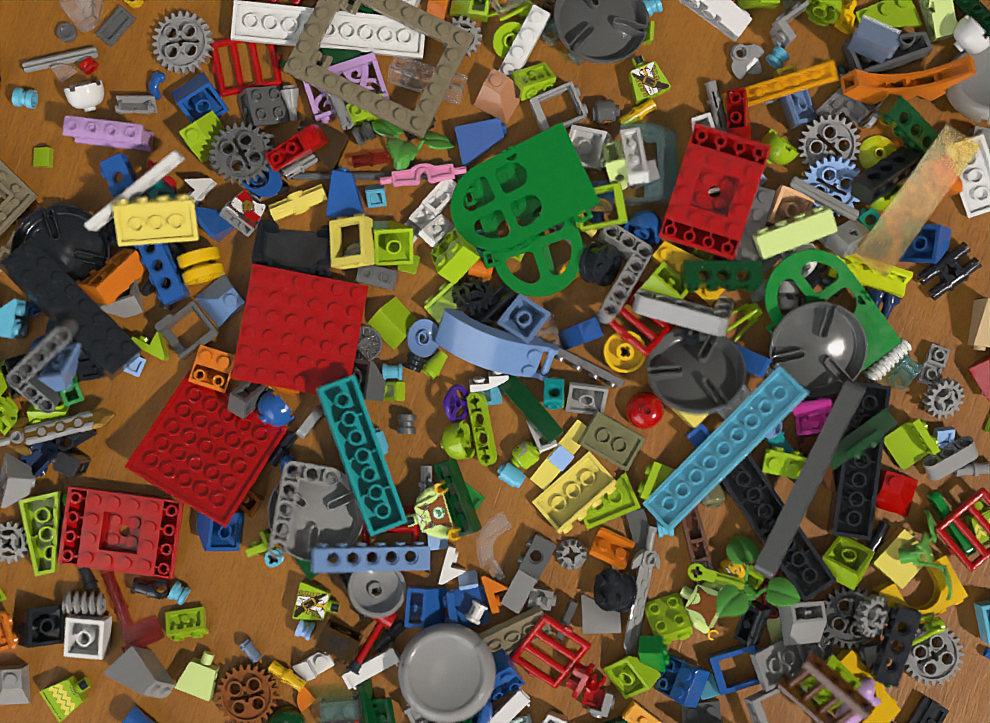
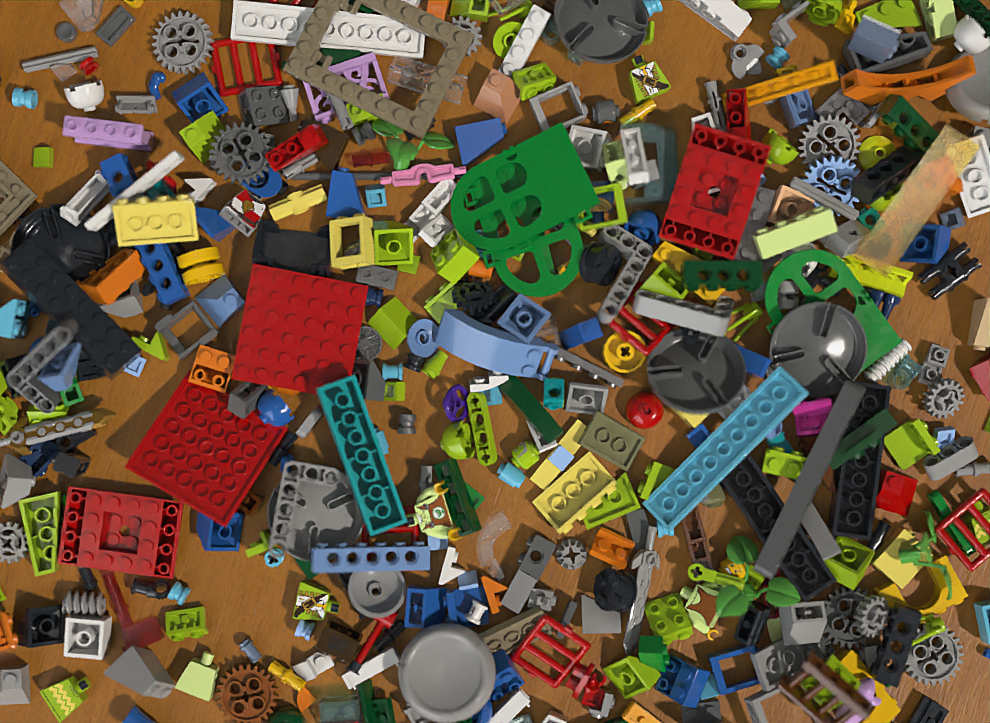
none -> white container [60,169,110,227]
none -> dark blue wheel [365,286,384,308]
none -> light grey tile [801,502,841,561]
none -> sand blue slope [939,207,966,230]

